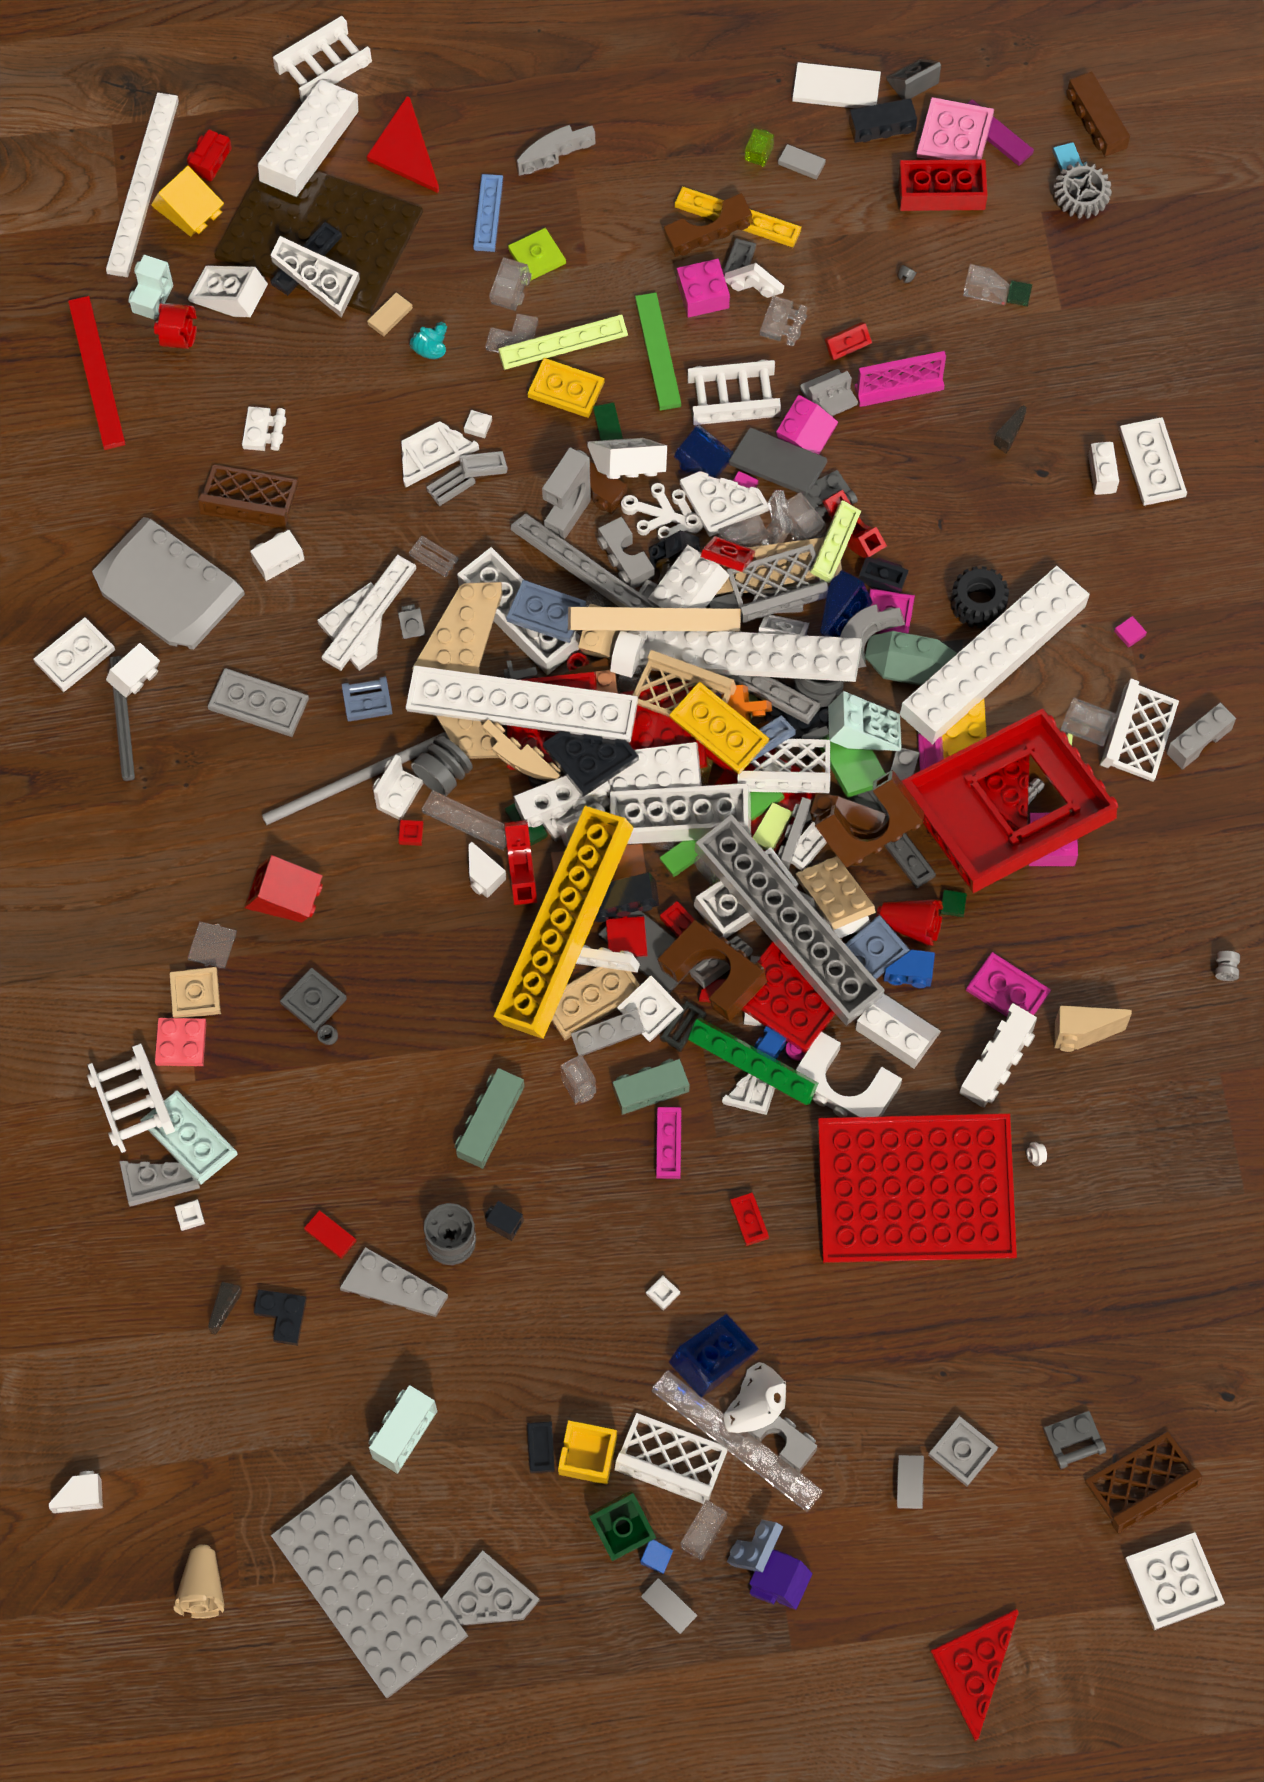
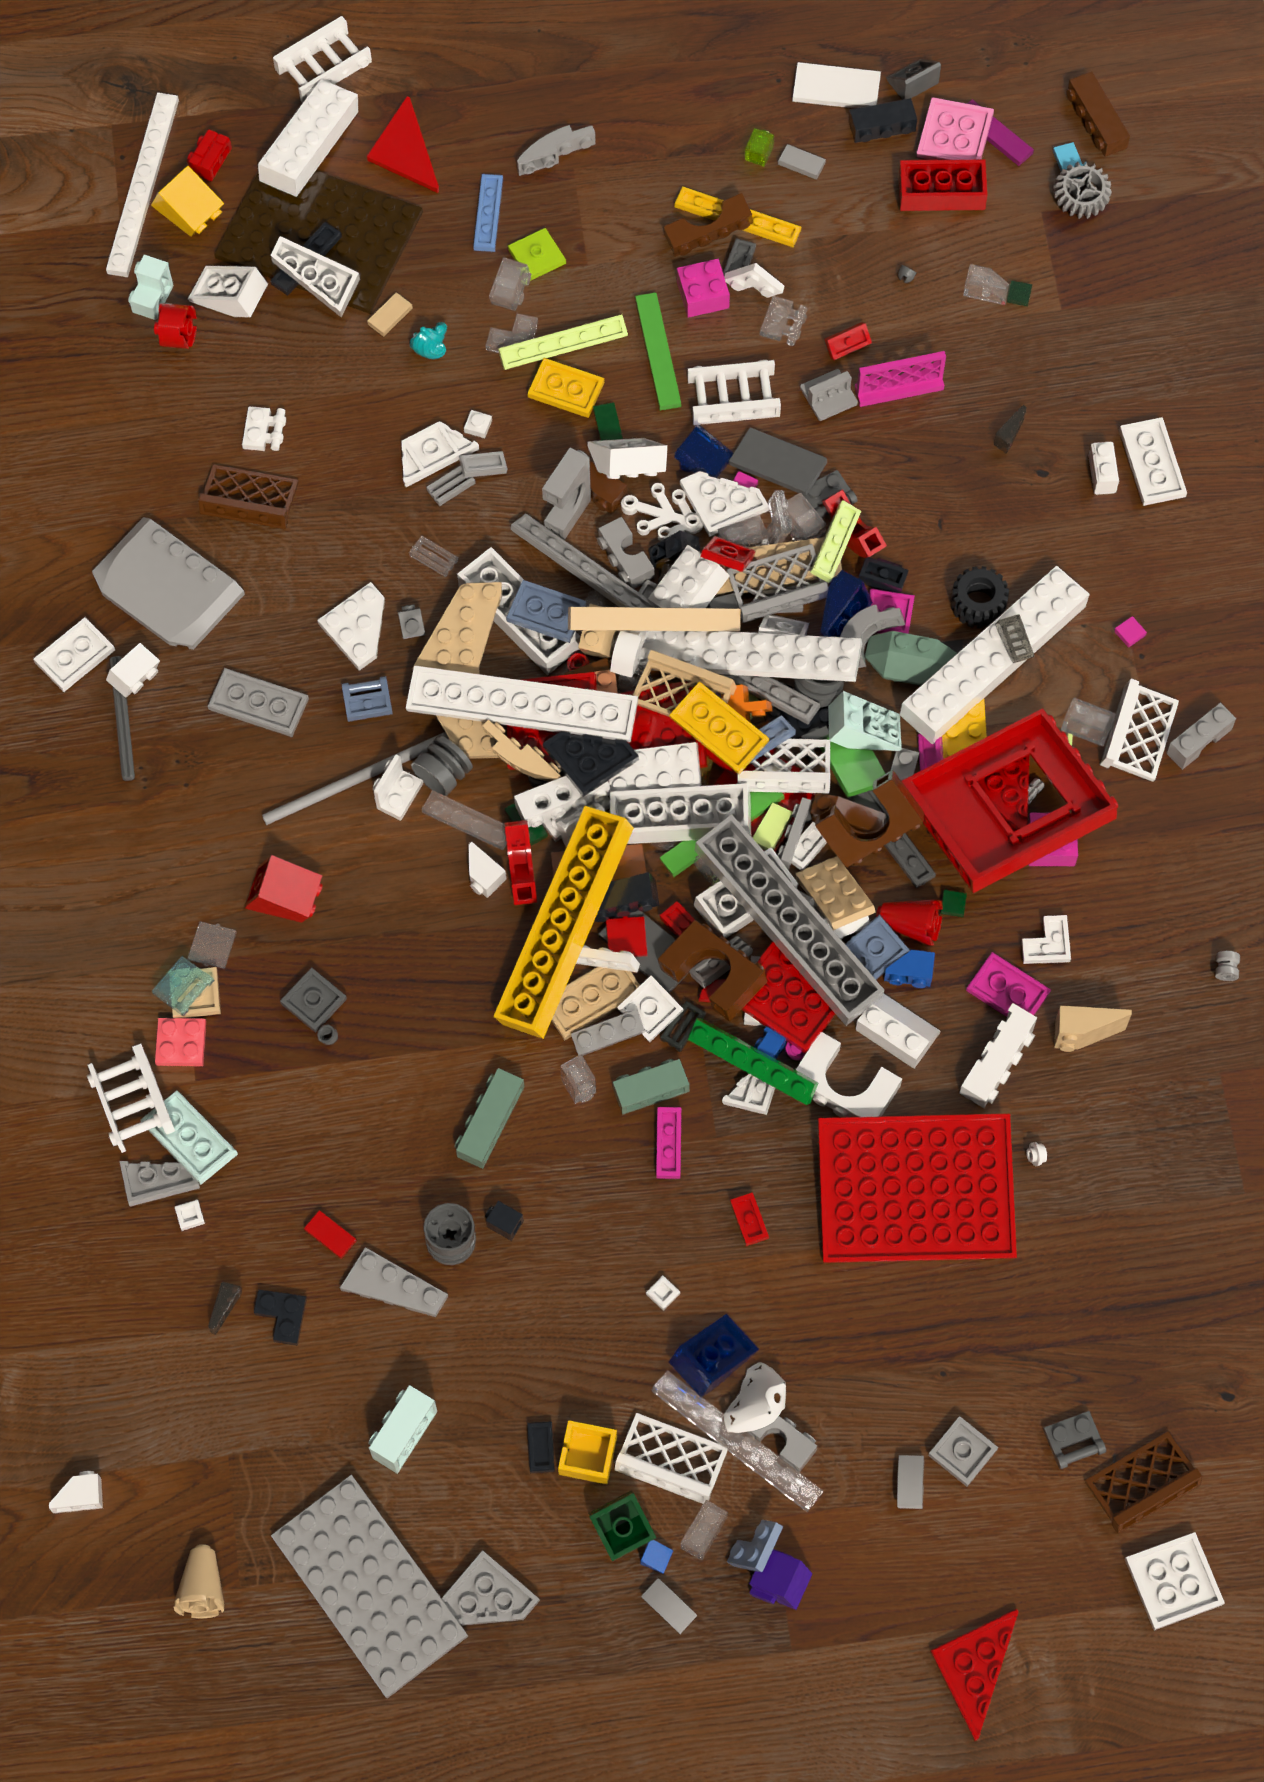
red tile [68,296,126,450] -> none
white brick [251,530,304,581] -> none
white tile [322,555,416,671] -> none
red plate [399,820,424,846] -> none
dark grey bracket [503,660,538,680] -> none
dark pink slope [776,395,838,455] -> none
none -> clear light blue plate [152,956,215,1016]
none -> clear smoke slope [995,614,1035,663]
none -> white plate [1021,915,1071,964]

